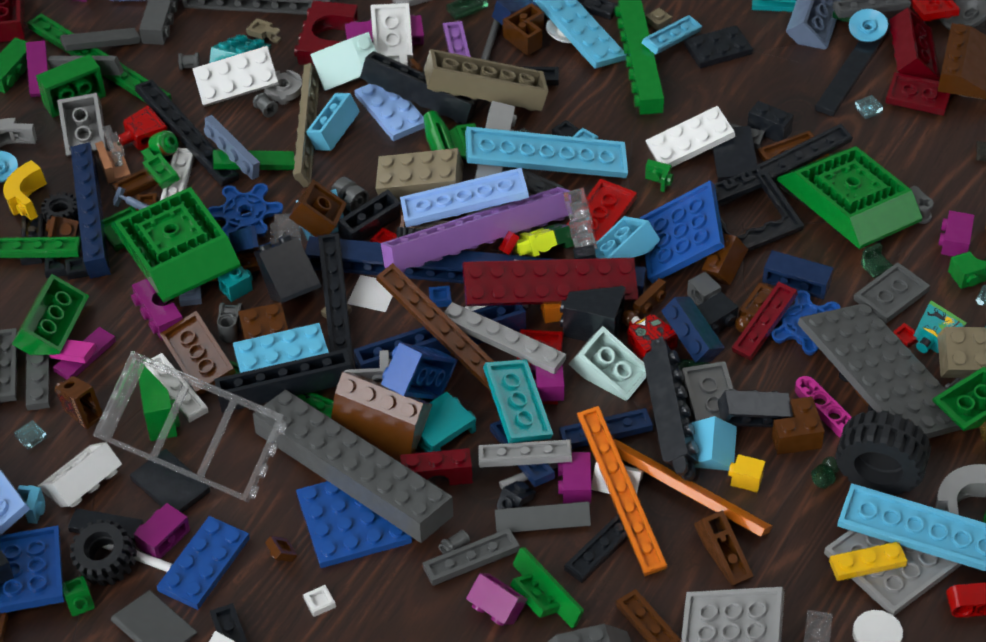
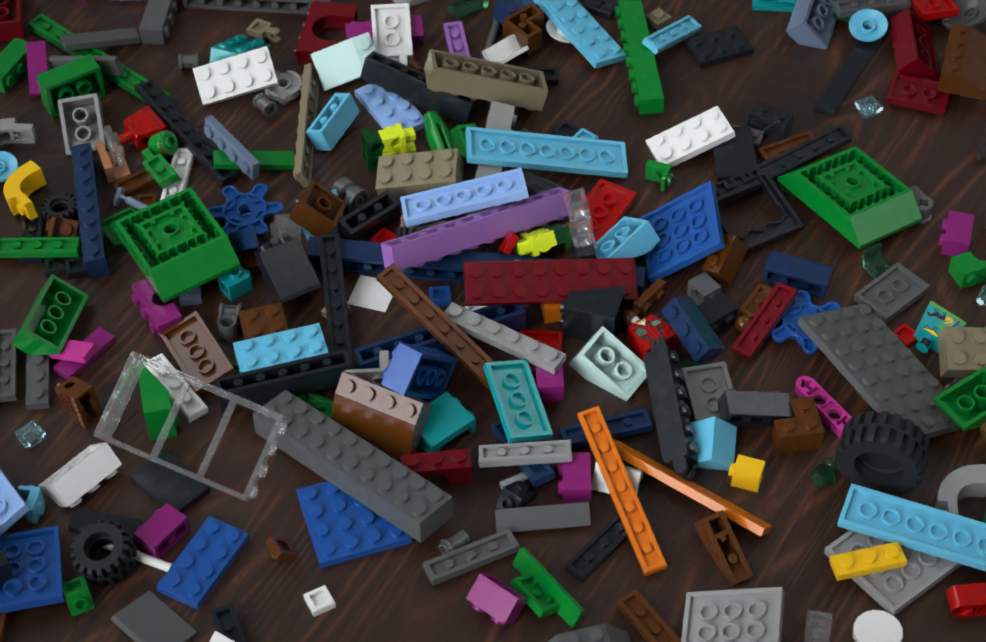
none -> hips [361,123,416,171]
none -> white panel [481,34,529,64]

